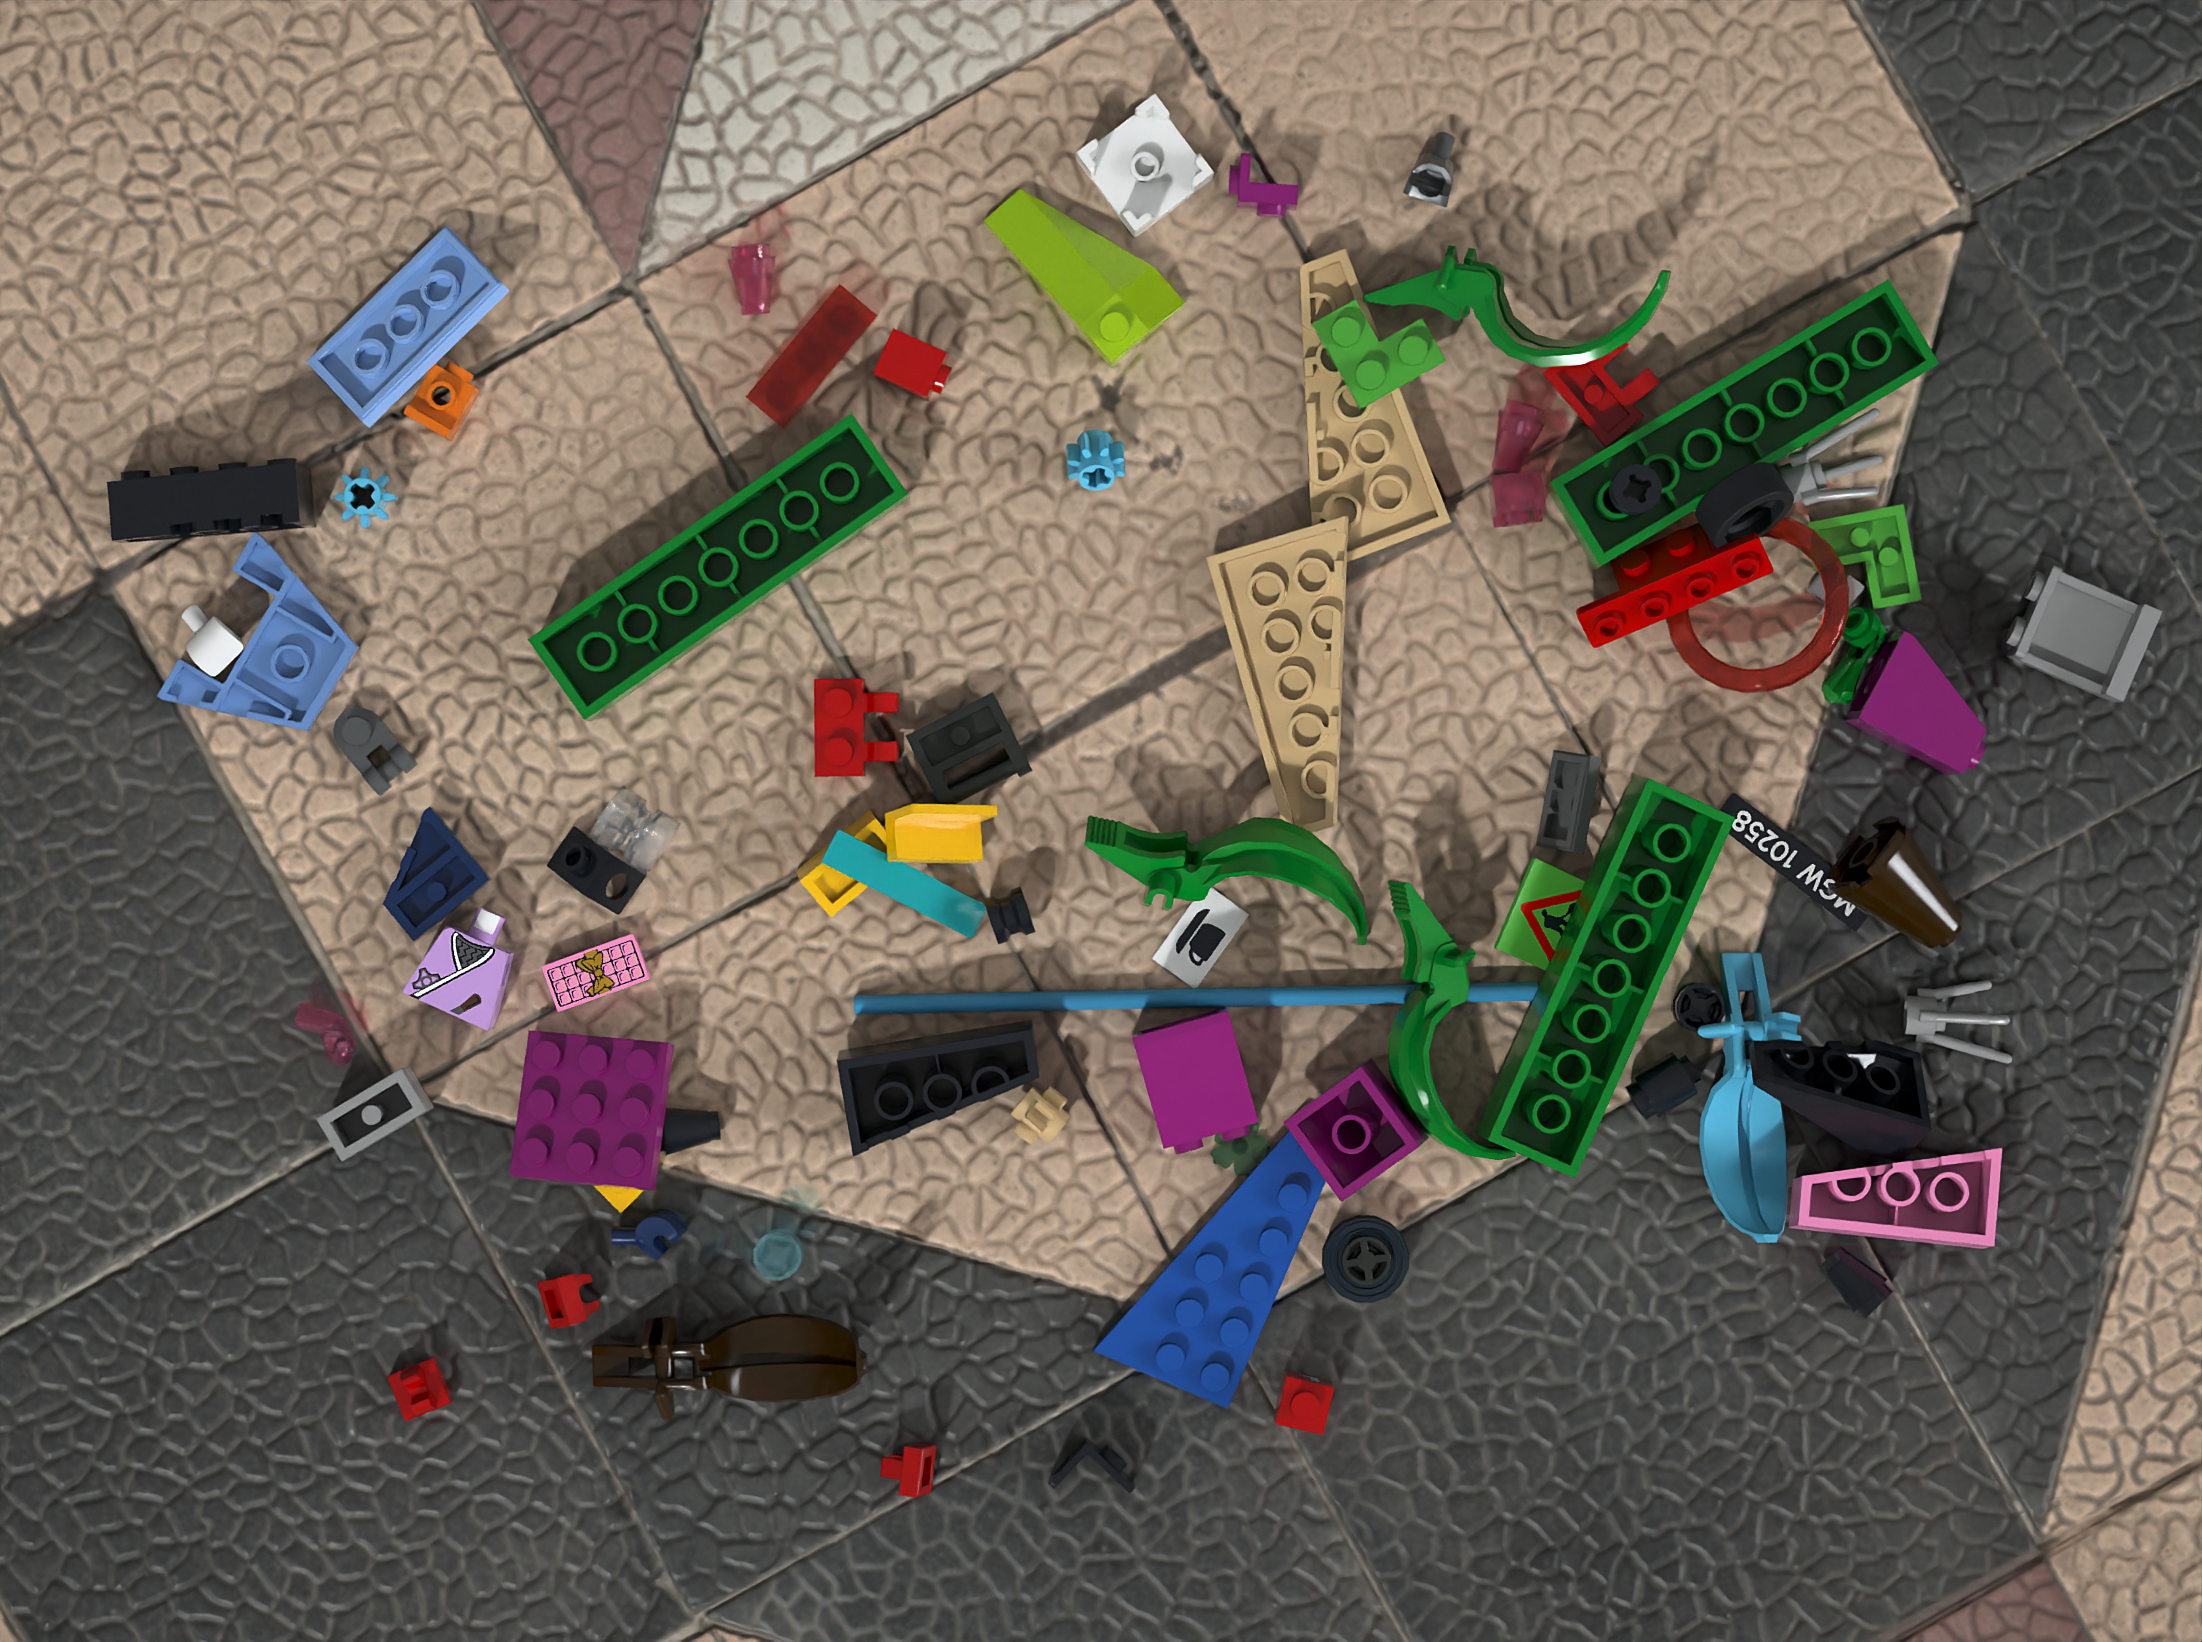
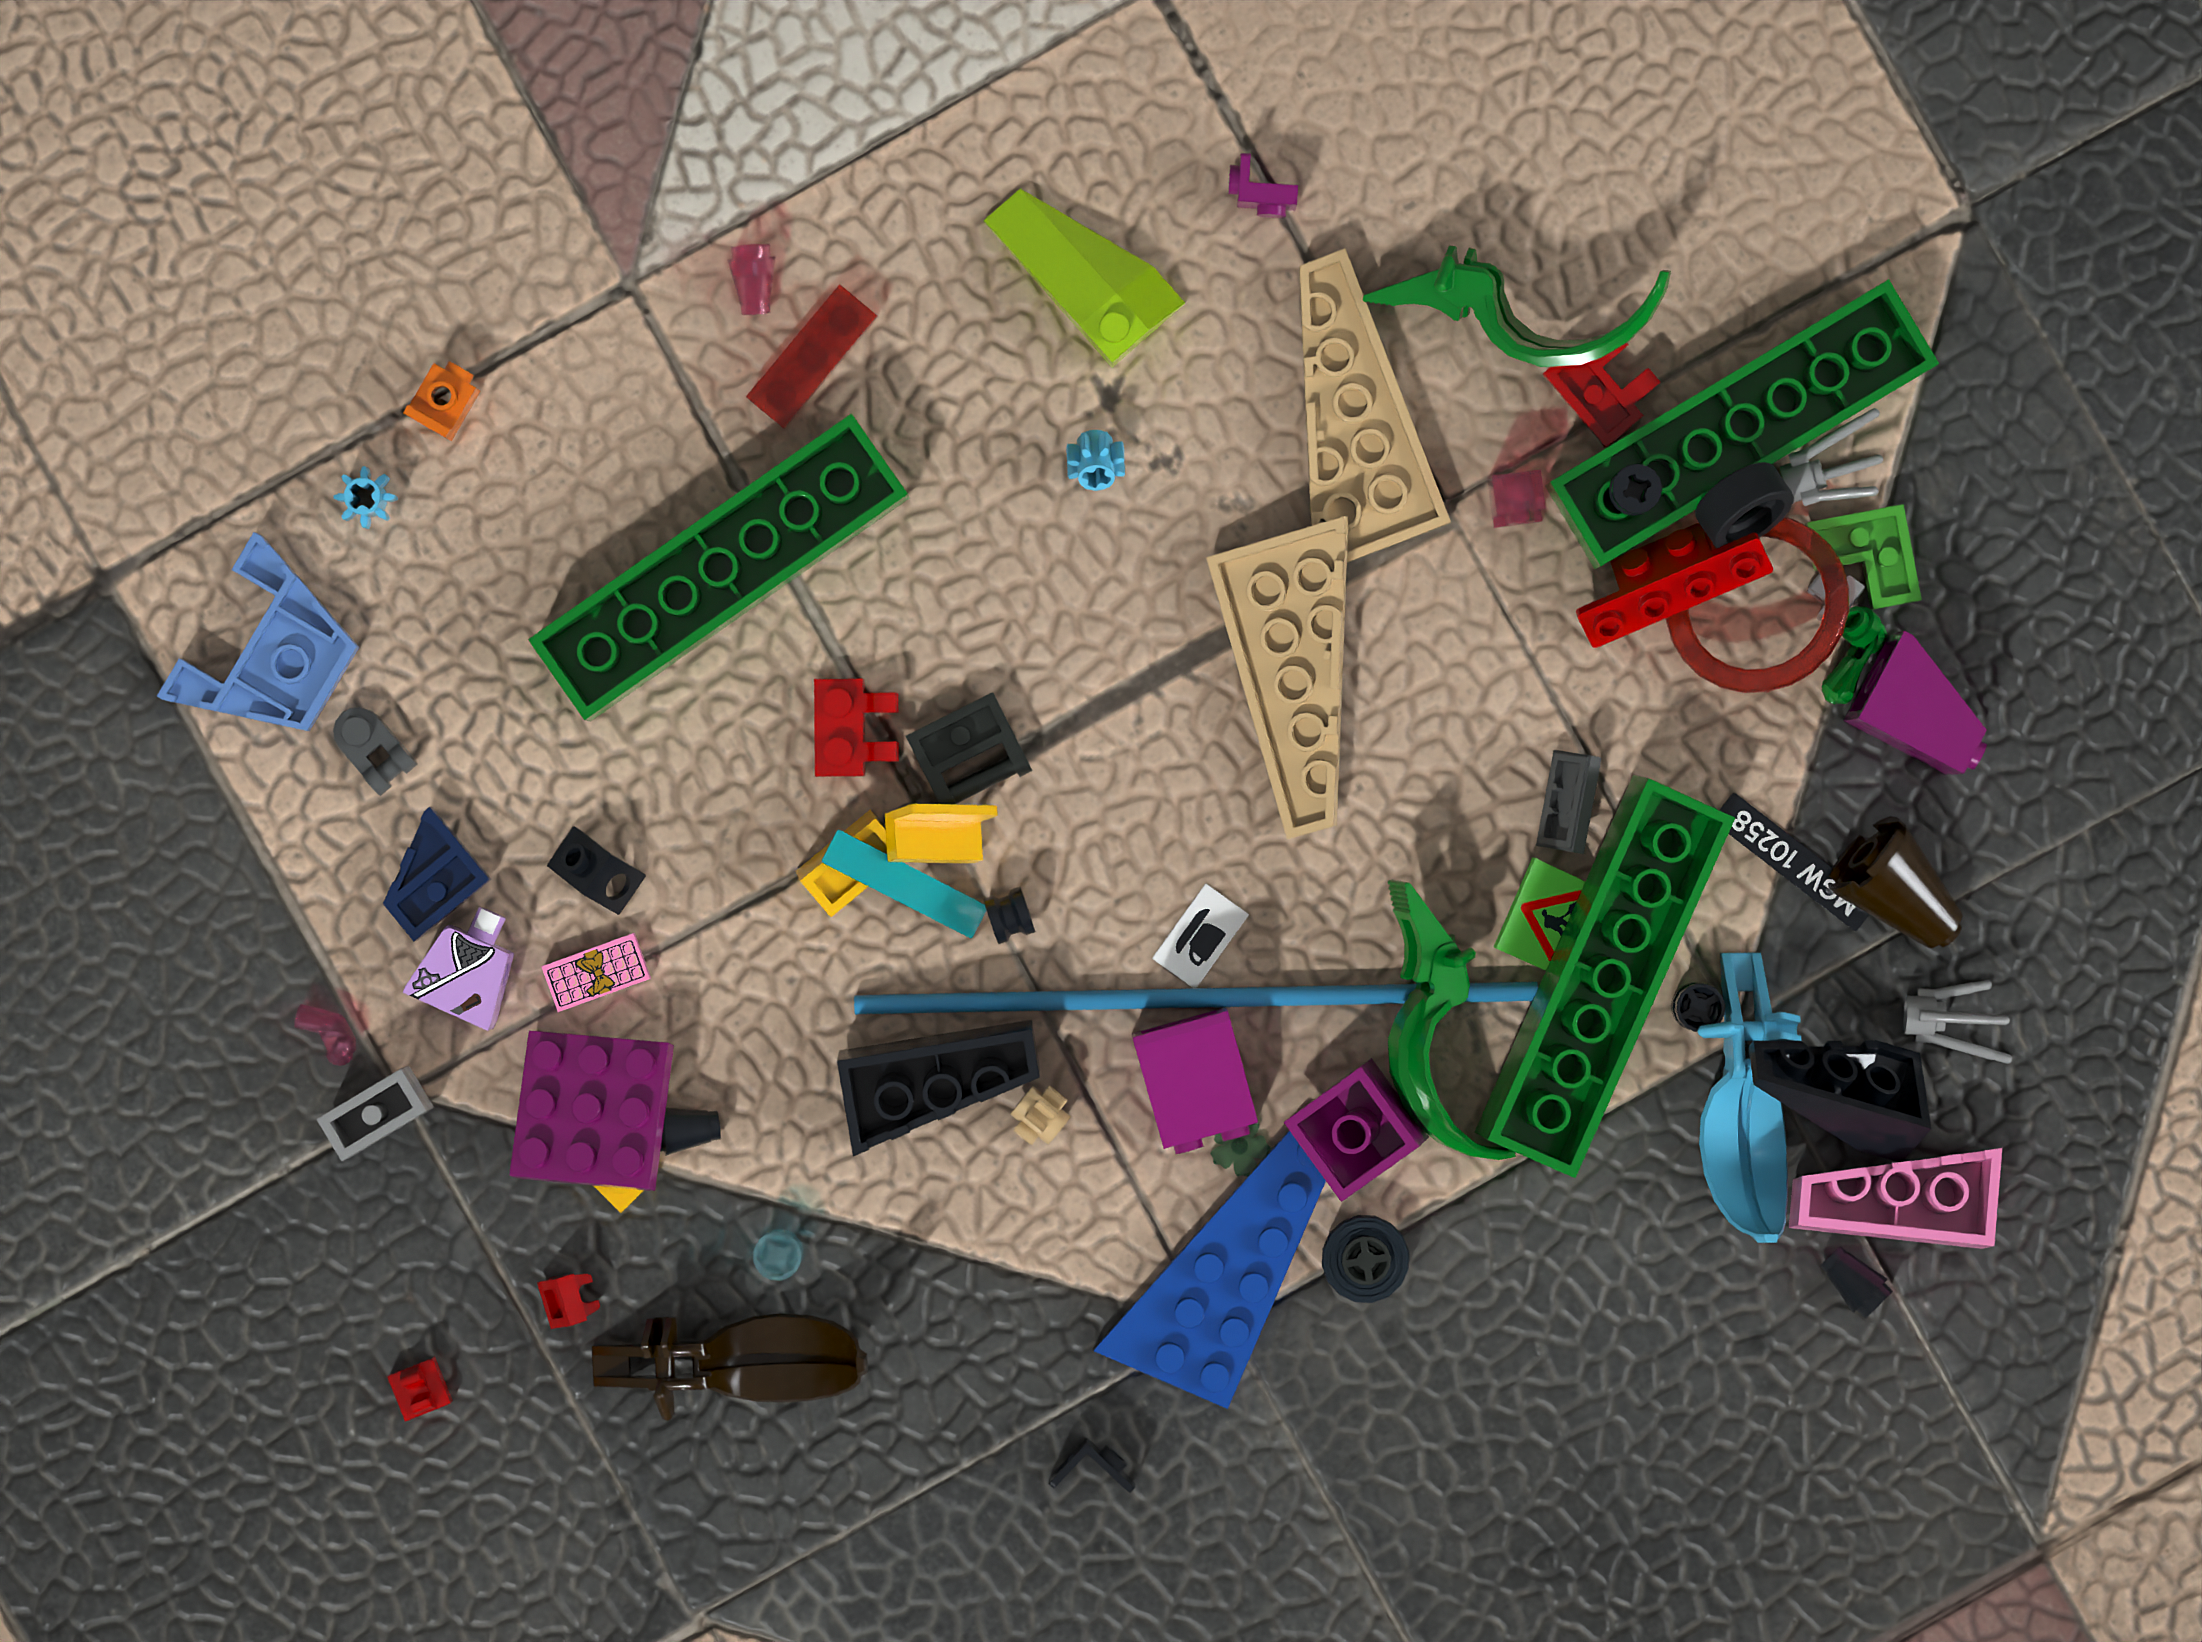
black wedge [107,458,316,543] -> none
white piece [182,605,243,676] -> none
light blue tile [306,225,510,428] -> none
clear wheel [589,785,681,875] -> none
dark blue piece [612,1209,687,1261] -> none
red brick [873,328,952,401] -> none
red tile [880,1442,937,1498] -> none
white panel [1076,94,1214,238] -> none
green piece [1084,815,1368,945] -> none
red brick [1273,1370,1335,1435] -> none
bright green plate [1312,299,1446,410] -> none
dark grey piece [1403,132,1455,207] -> none
clear pink cone [1491,399,1546,475] -> none
black brick [1625,1052,1701,1120] -> none
light grey panel [2005,565,2163,703] -> none

